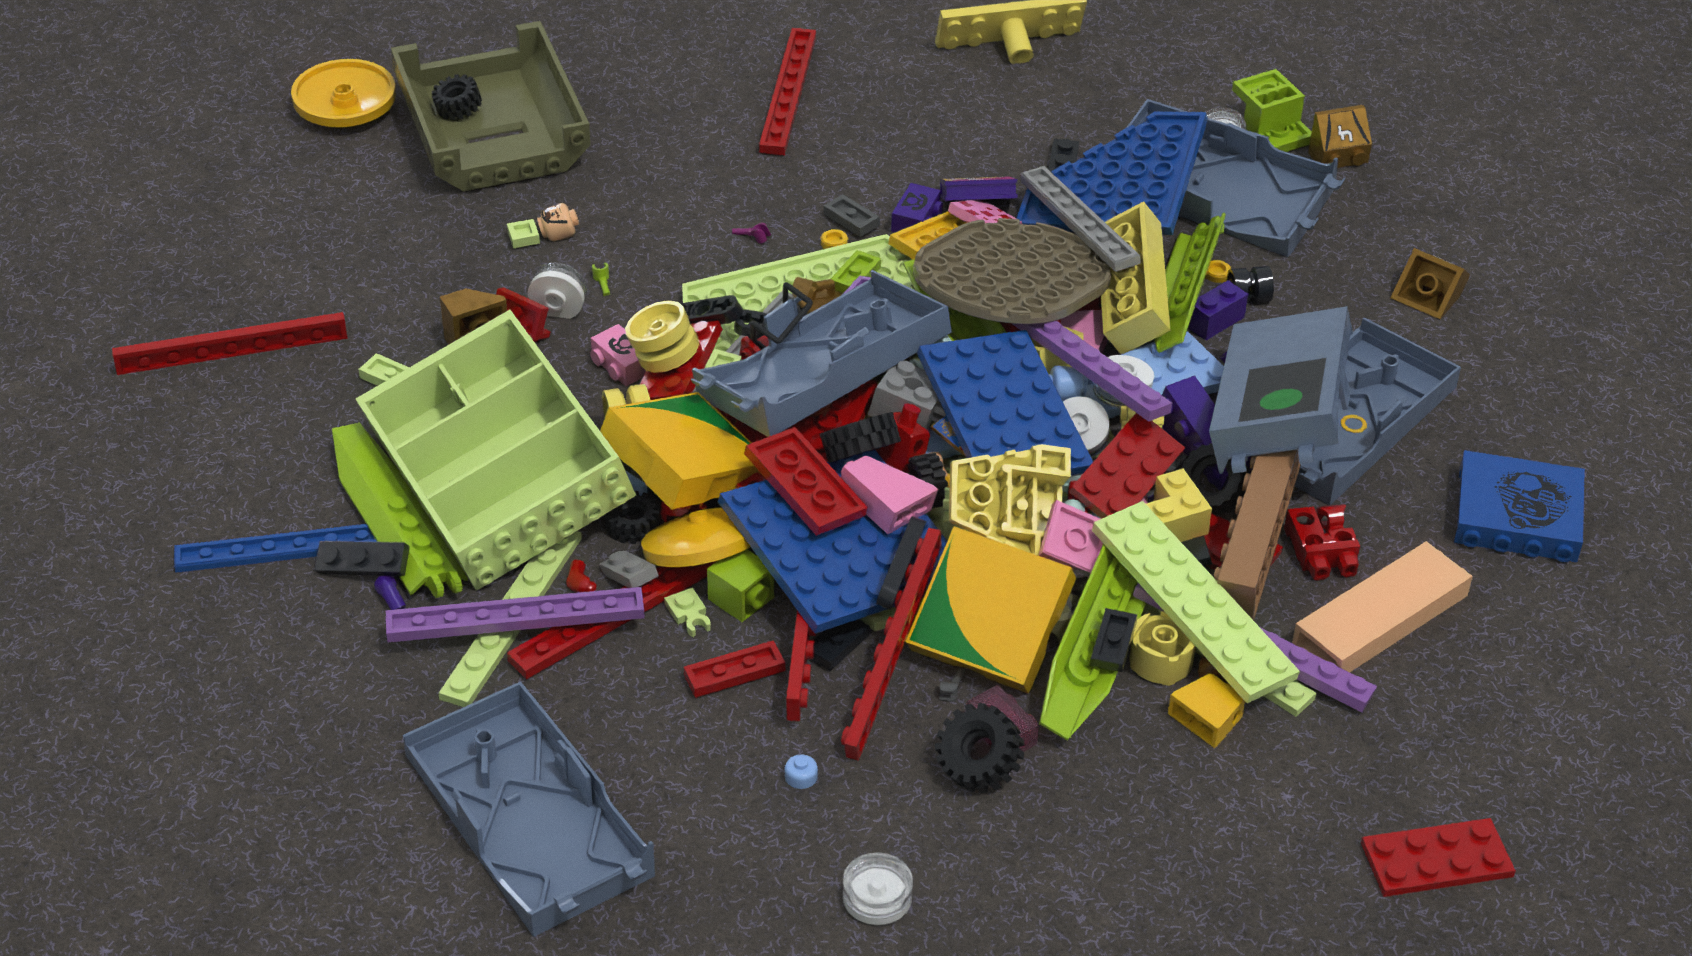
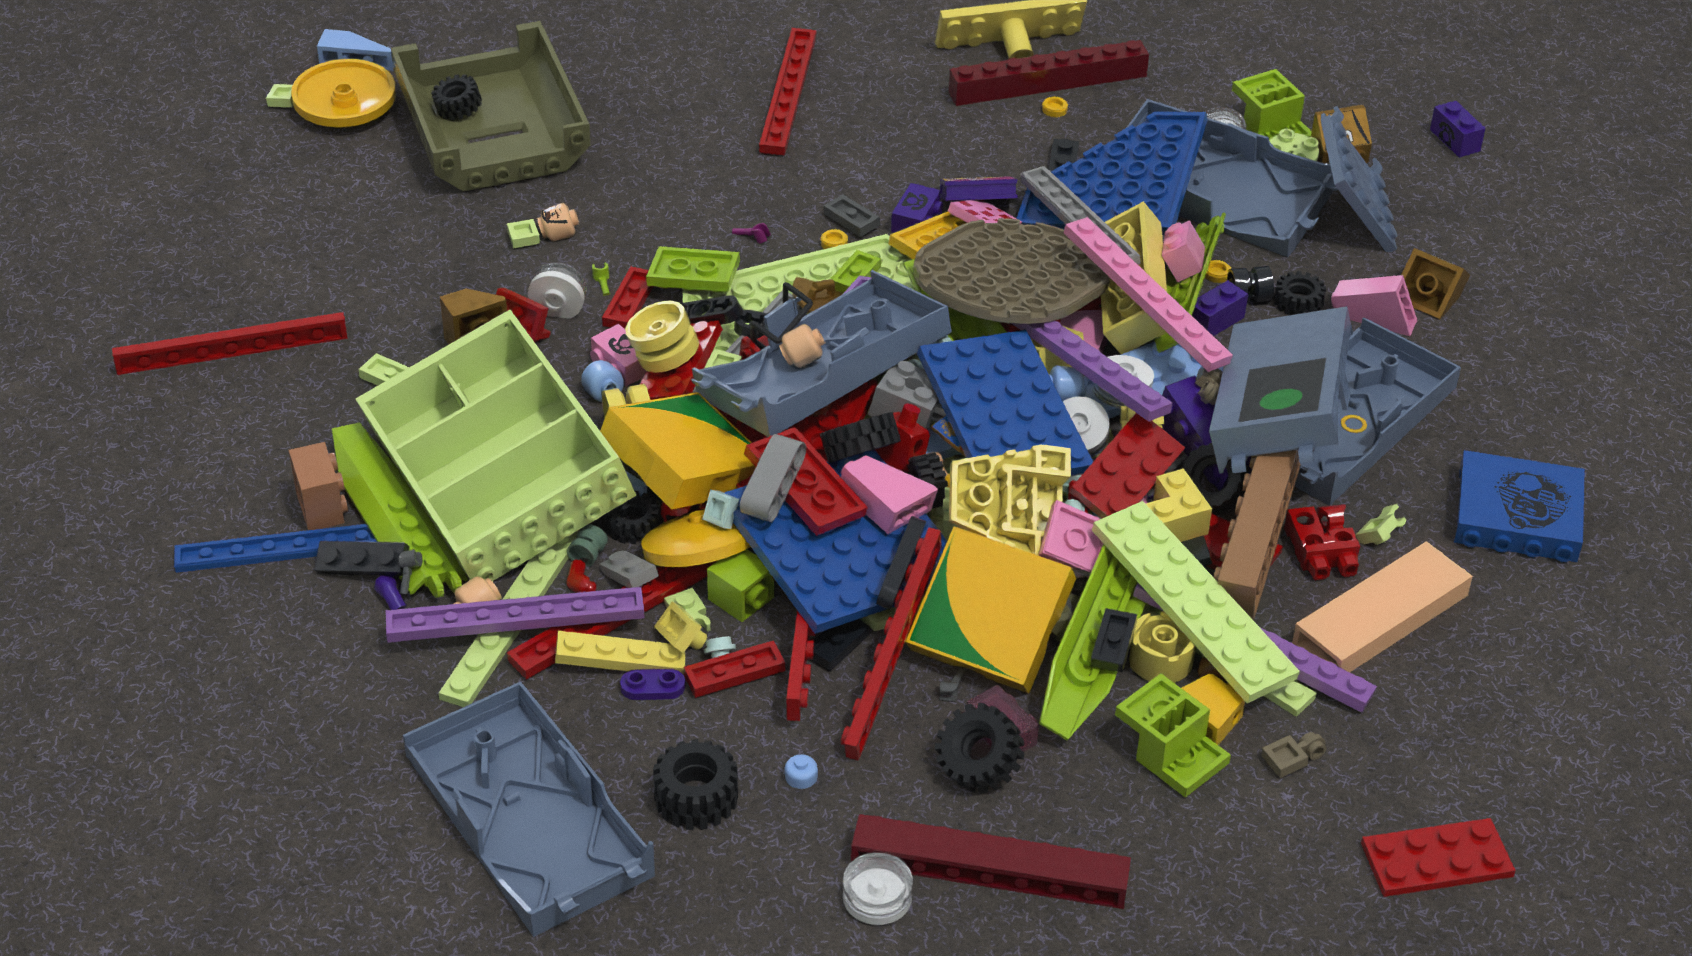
none -> yellowish green plate [266,84,293,107]
none -> nougat brick [289,442,348,530]
none -> light blue slope [317,29,394,71]
none -> dark grey hand [399,550,423,595]
none -> light nougat head [454,576,502,604]
none -> light yellow plate [555,631,685,675]
none -> sand green wheel [567,524,608,567]
none -> light blue head [581,360,624,402]
none -> red plate [602,266,653,329]
none -> dark purple plate [620,669,685,700]
none -> lime plate [646,246,740,292]
none -> black tyre [653,739,738,830]
none -> light yellow tile [654,601,707,653]
none -> light aqua tile [702,490,739,529]
none -> light aqua plate [704,637,736,658]
none -> light grey beam [740,434,806,522]
none -> light nougat head [779,324,825,368]
none -> dark red brick [851,814,1131,909]
none -> dark red brick [948,40,1149,106]
none -> yellow tile [1042,97,1068,117]
none -> bright pink plate [1064,217,1233,372]
none -> lime bracket [1115,673,1231,798]
none -> bright pink brick [1162,220,1205,282]
none -> dark tan plate [1195,366,1223,405]
none -> dark tan plate [1262,732,1326,778]
none -> yellowish green plate [1270,129,1319,161]
none -> black tyre [1274,271,1326,315]
none -> sand blue plate [1320,106,1398,252]
none -> bright pink slope [1331,275,1417,336]
none -> yellowish green plate [1355,504,1406,545]
none -> dark purple brick [1430,100,1486,158]

